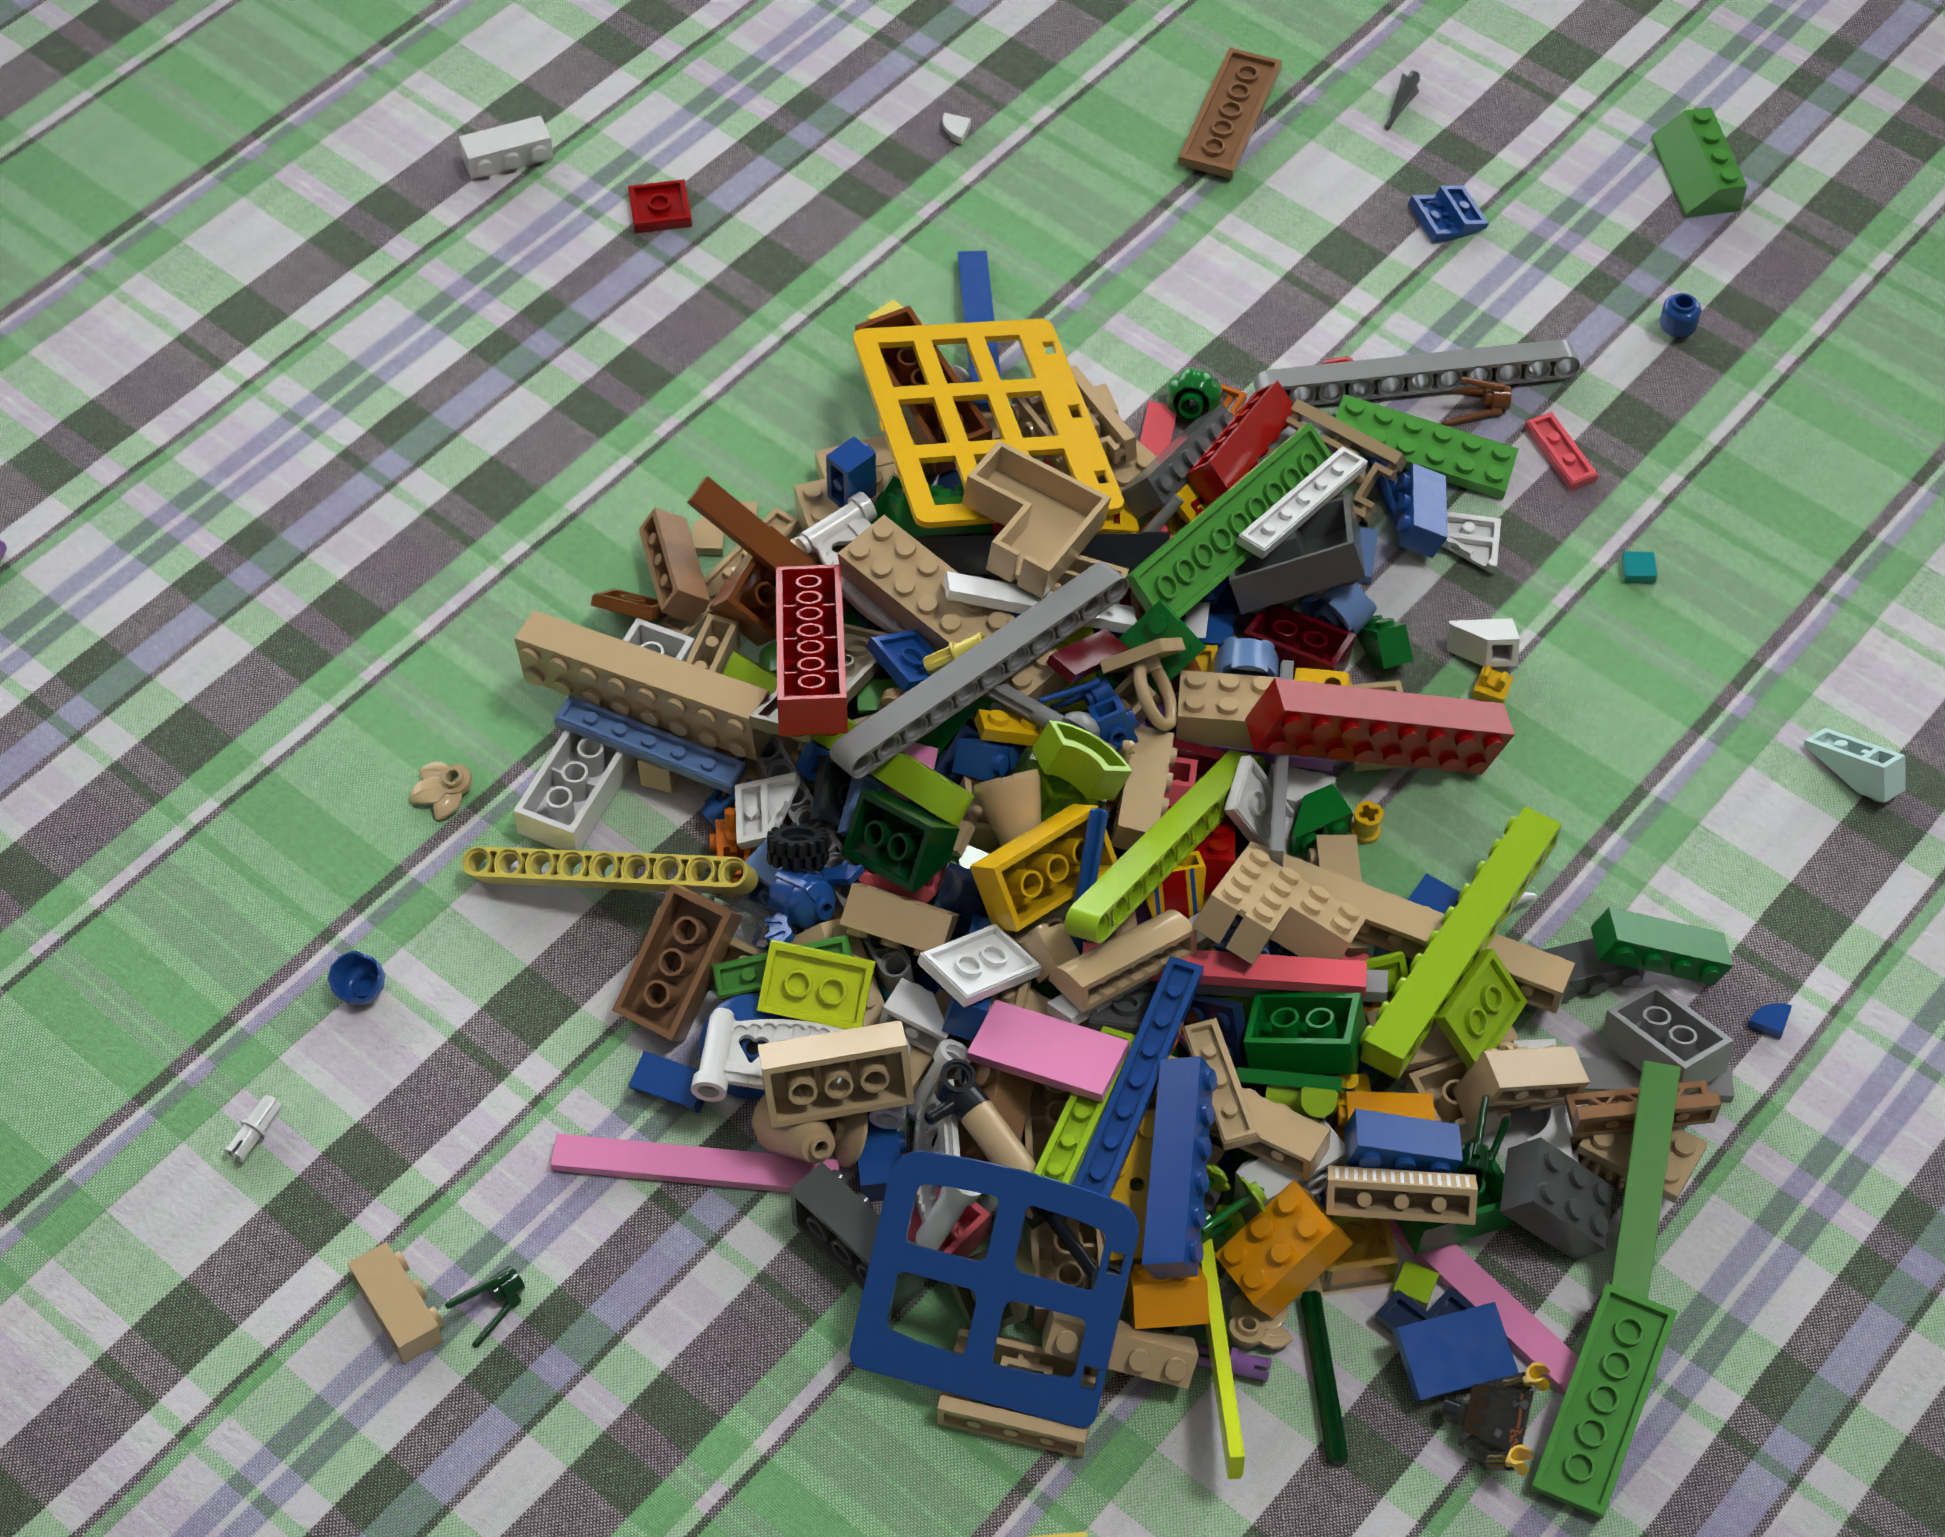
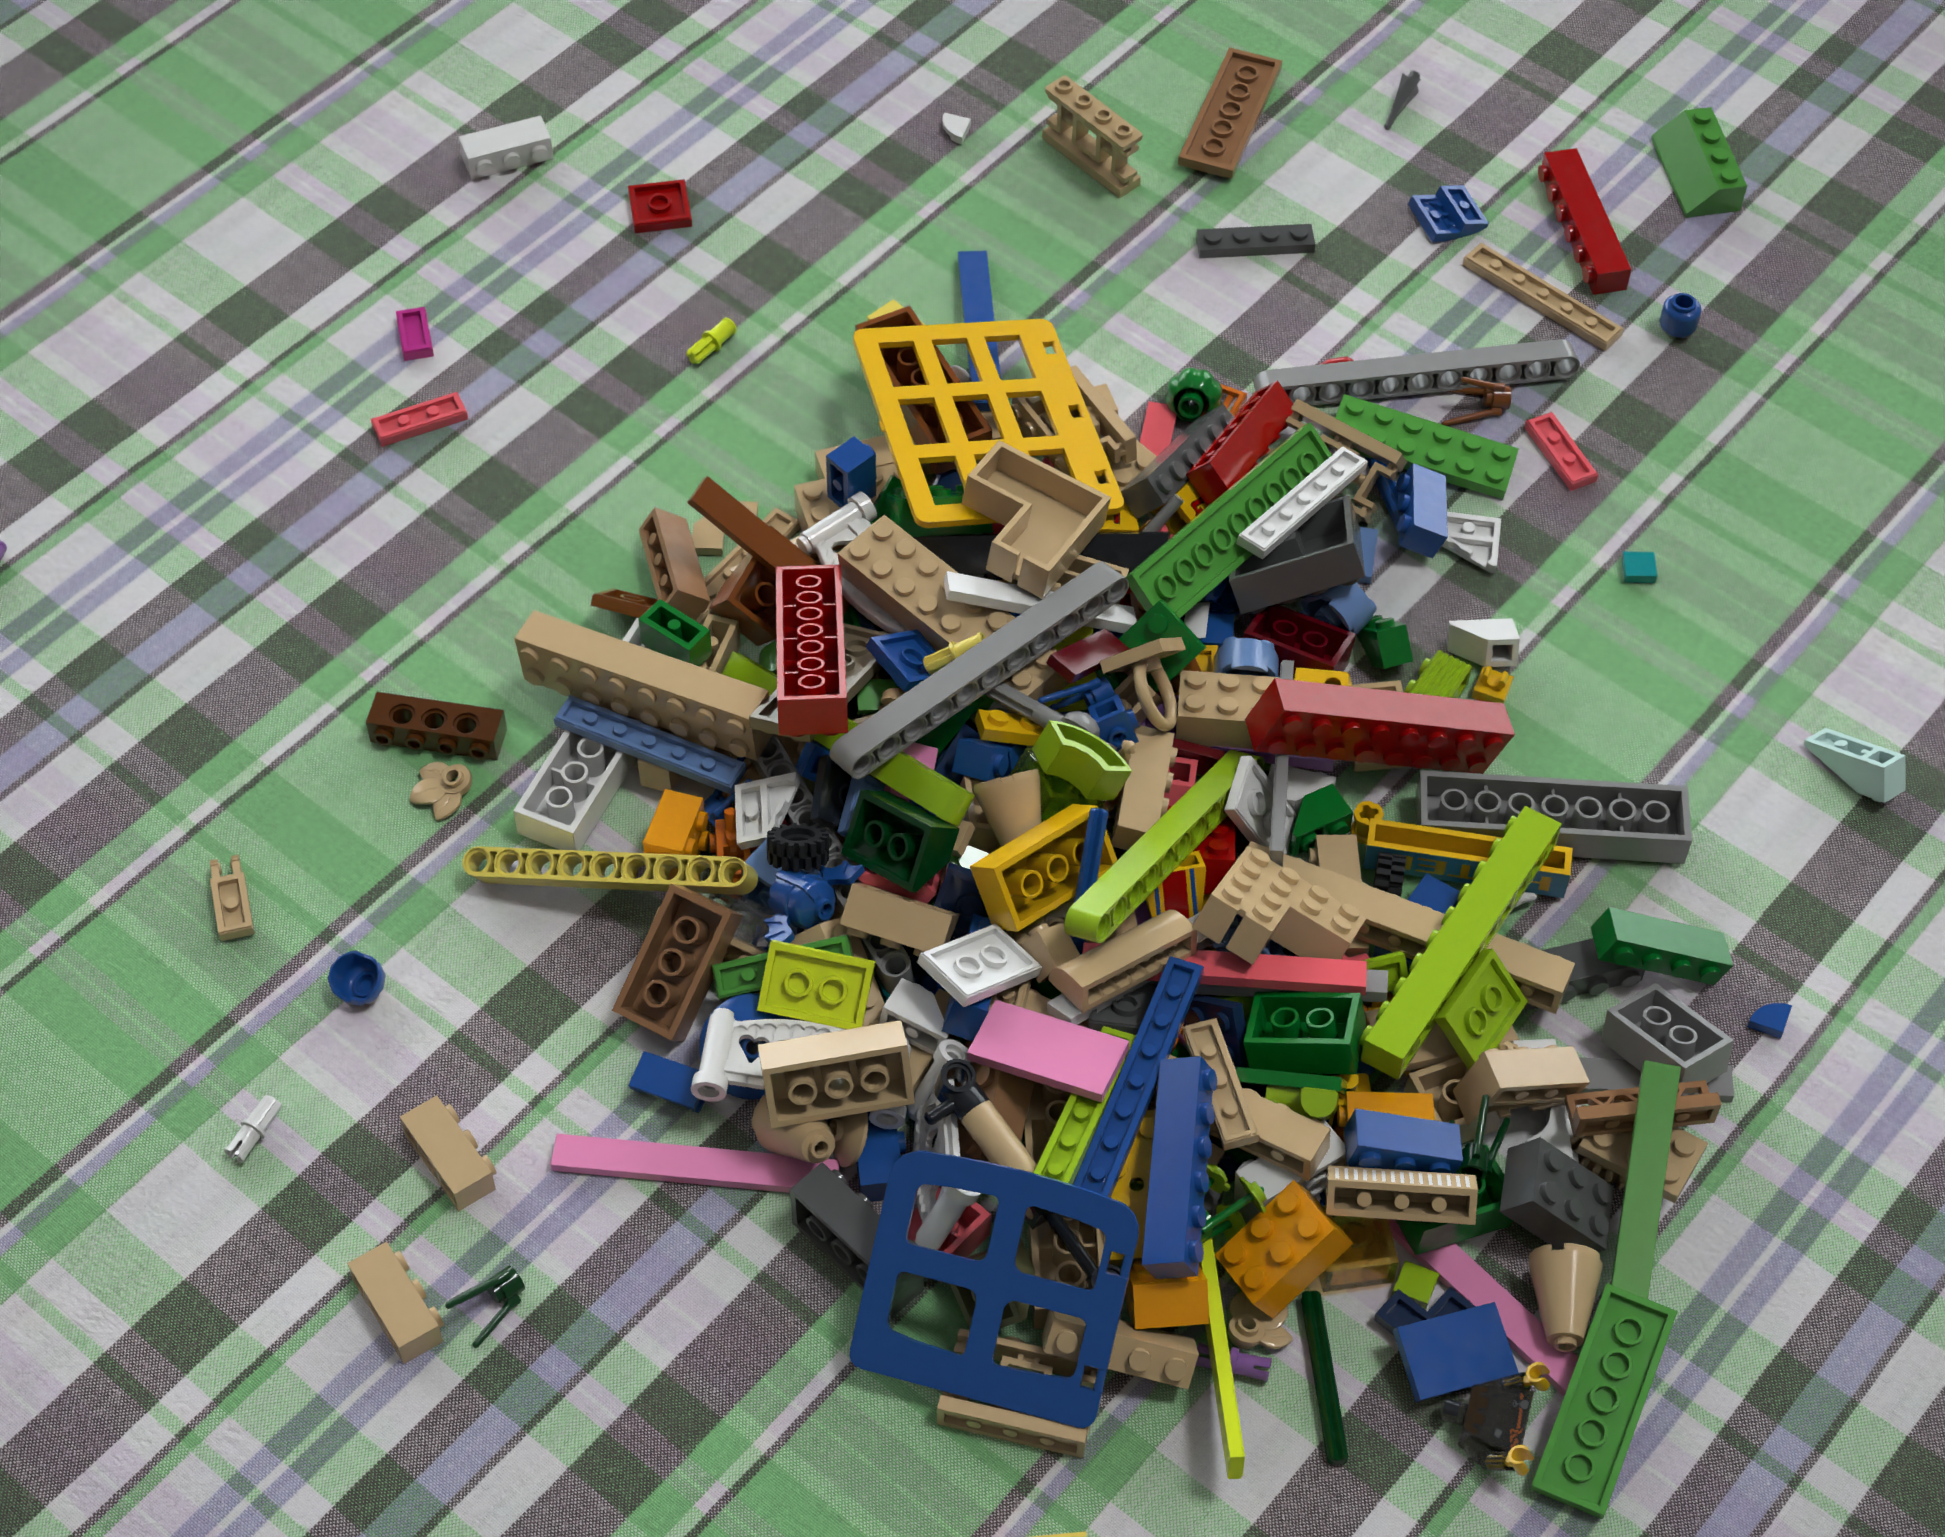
none -> tan hinge [210,855,255,941]
none -> reddish brown brick [366,692,507,760]
none -> coral tile [370,392,468,447]
none -> dark pink tile [396,307,434,361]
none -> tan brick [400,1095,497,1212]
none -> green brick [638,599,712,667]
none -> light orange brick [643,789,710,880]
none -> neon yellow axle [686,317,737,364]
none -> tan fence [1042,75,1143,198]
none -> dark grey plate [1196,224,1316,258]
none -> brick [1363,818,1573,898]
none -> black tyre [1373,852,1406,897]
none -> lime brick [1404,650,1472,698]
none -> light grey brick [1415,770,1692,864]
none -> tan tile [1462,243,1624,351]
none -> tan cone [1528,1243,1603,1352]
none -> red brick [1538,148,1632,295]

